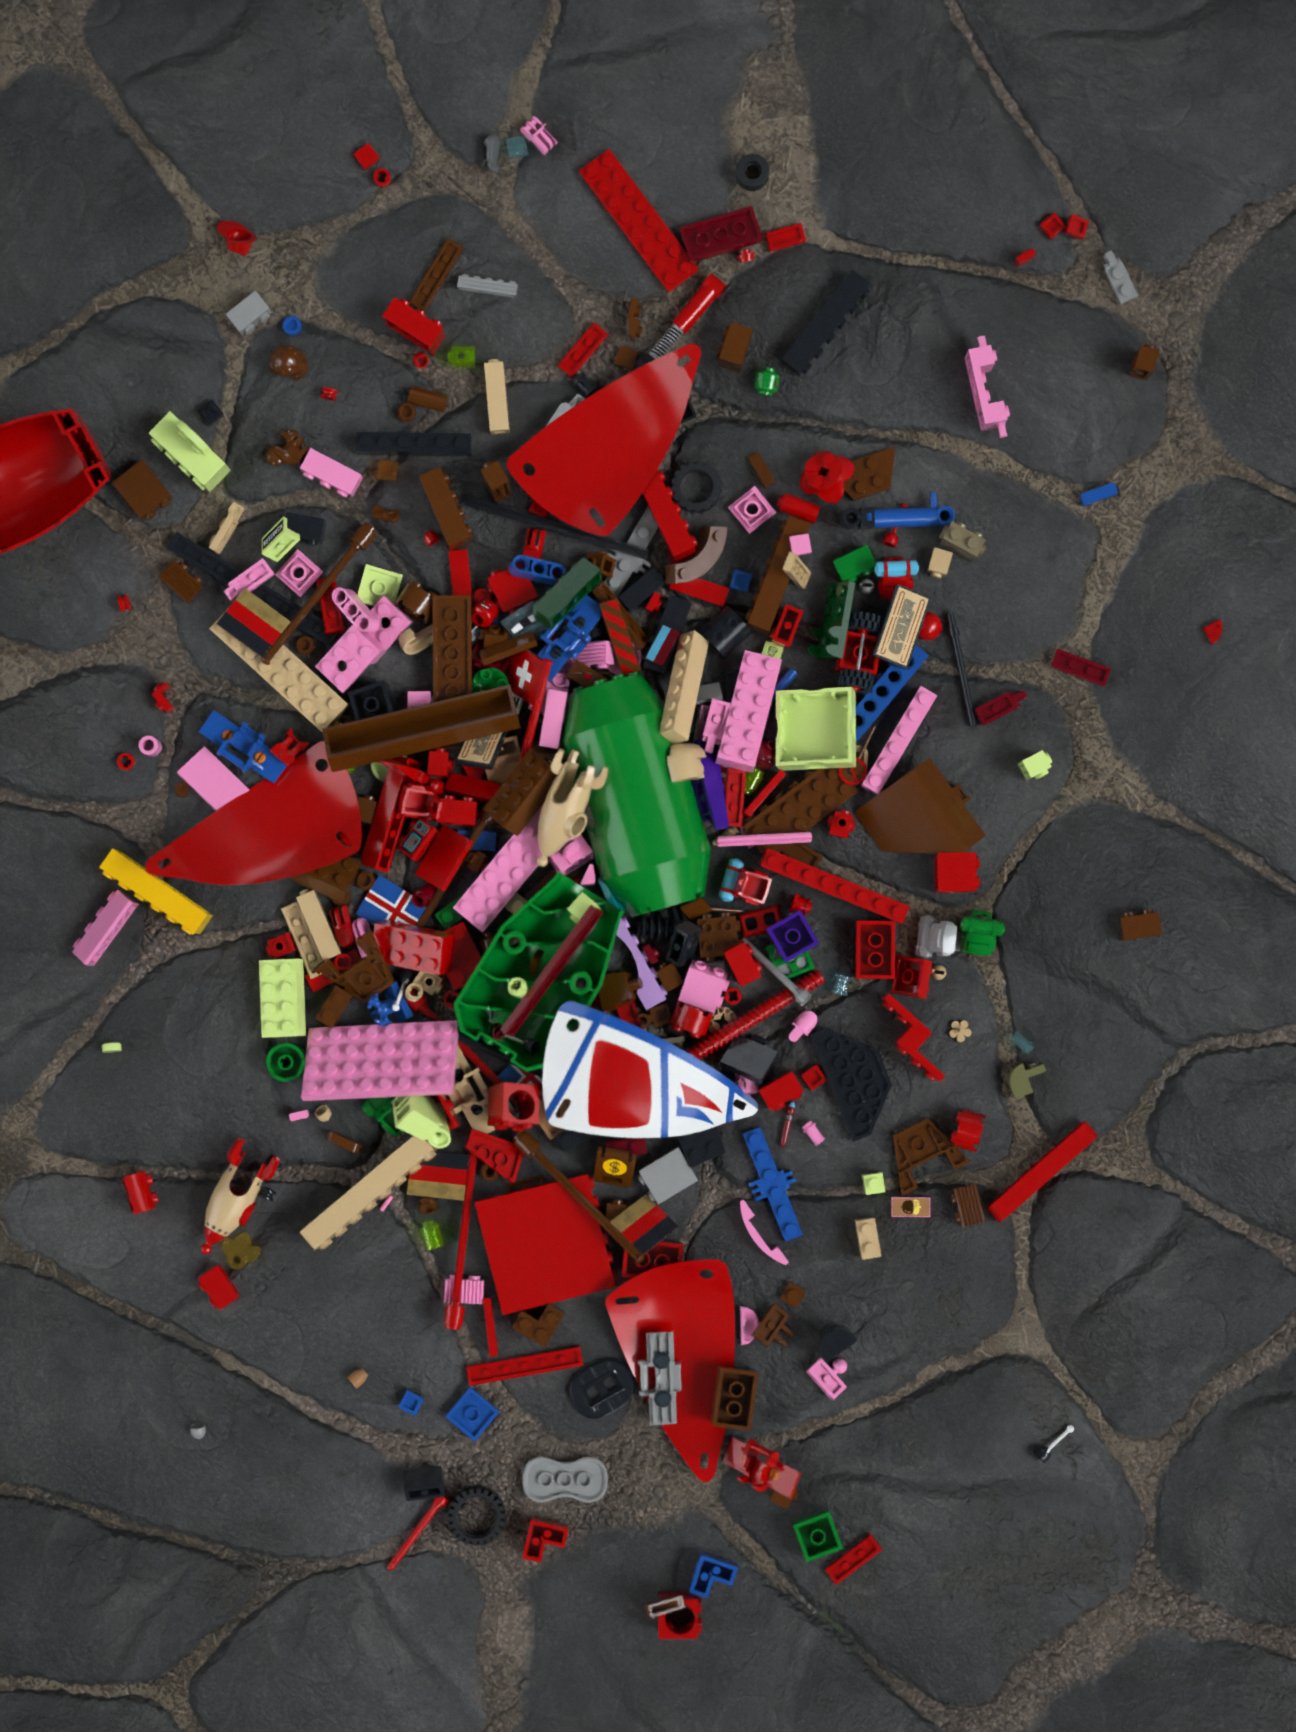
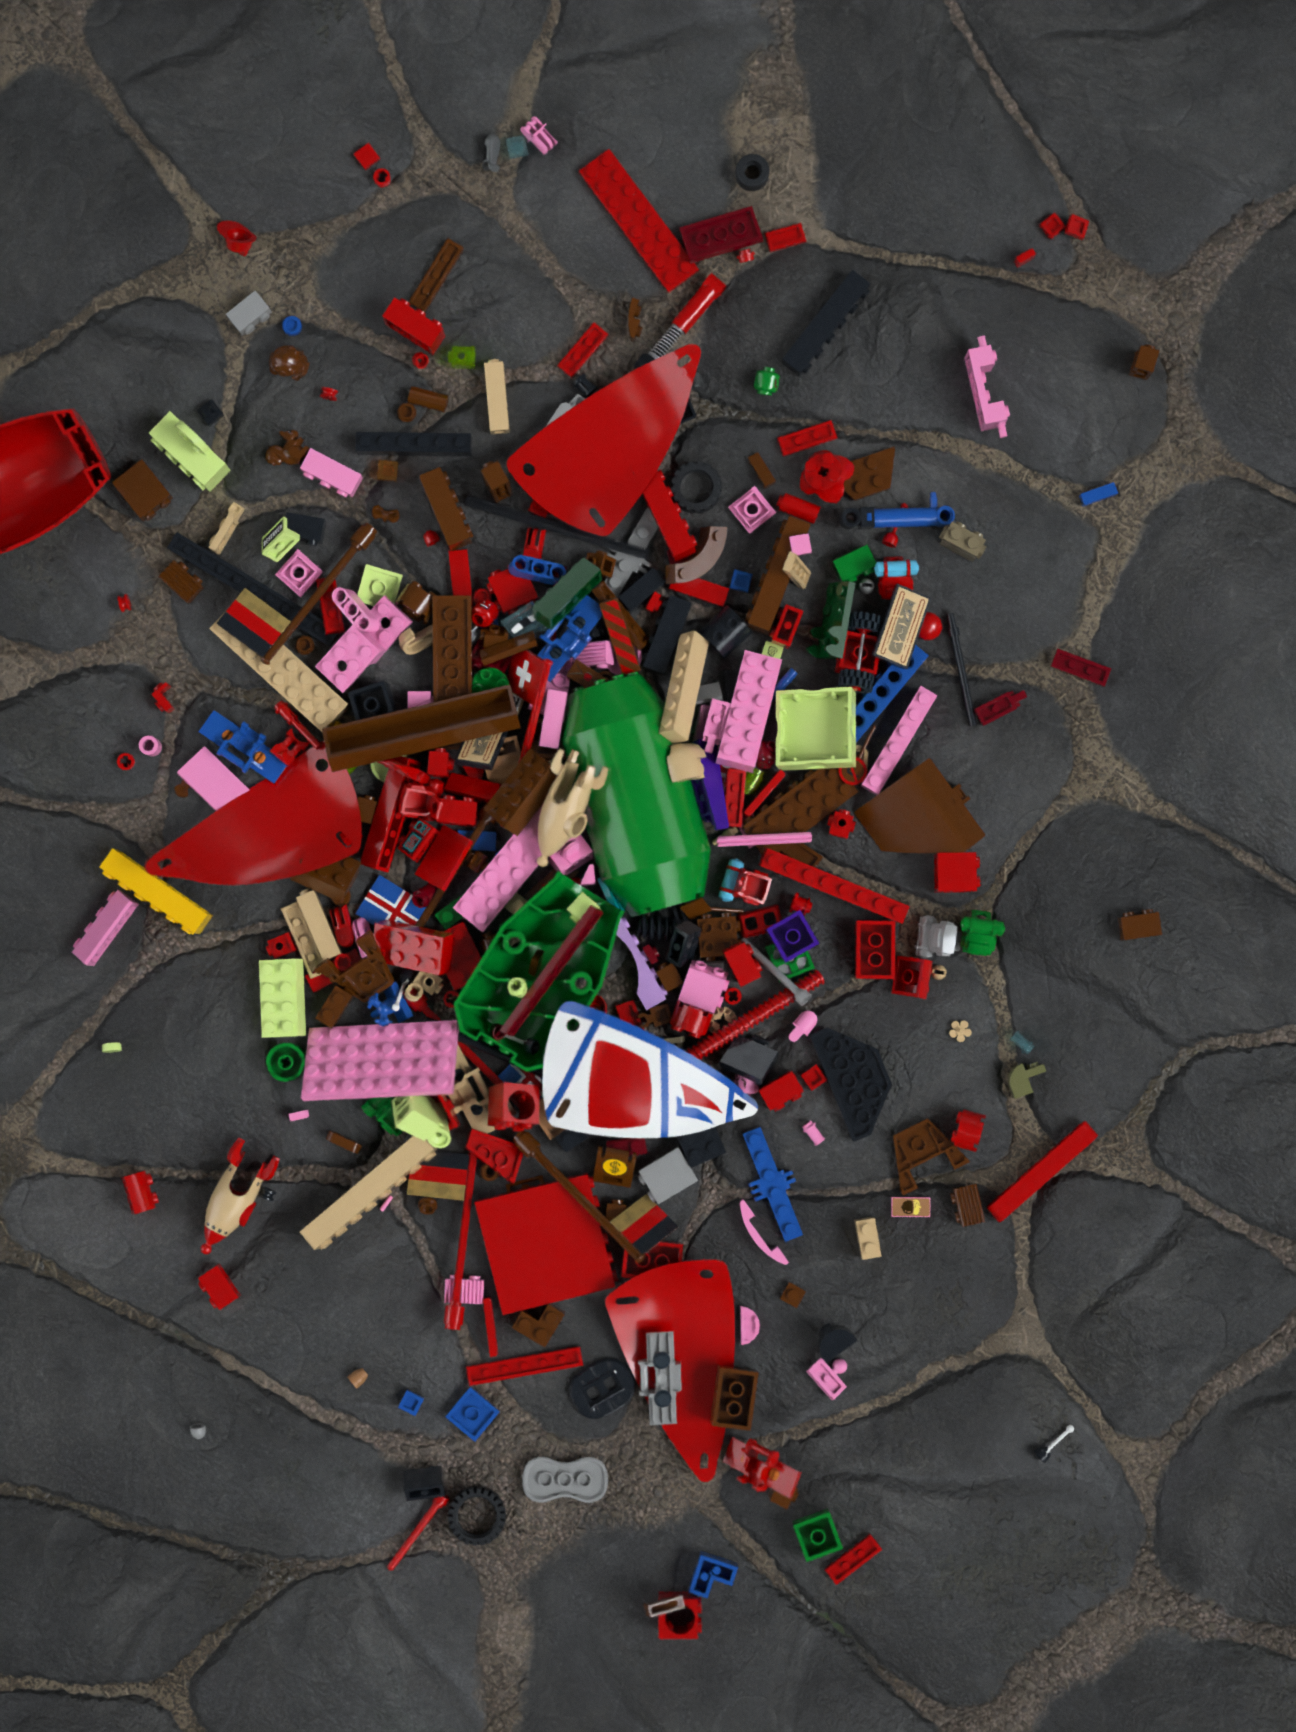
clear yellow plate [222,1232,261,1270] -> none
bright pink hinge [224,558,275,601] -> none
tan hinge [314,1105,332,1122] -> none
reddish brown plate [356,871,375,890] -> none
clear neon green brick [420,1220,445,1251] -> none
light grey piece [457,274,518,298] -> none
red brick [522,1516,569,1563] -> none
reddish brown torso [599,972,643,1012] -> none
reddish brown tile [614,346,639,371] -> none
slope [645,625,680,667] -> none
reddish brown brick [716,322,753,373] -> none
reddish brown hinge [751,1304,794,1347] -> none
dark red piece [780,1102,795,1148] -> none
clear light blue bush [831,974,852,996] -> none
yellowish green brick [862,1172,885,1195] -> none
red bracket [881,993,945,1082] -> none
tan brick [927,548,953,579] -> none
yellowish green brick [1018,750,1052,781] -> none
light grey hinge [1103,250,1138,305] -> none
red tile [1202,619,1222,645] -> none
none -> red pin [274,701,322,750]
none -> red tile [777,420,837,457]

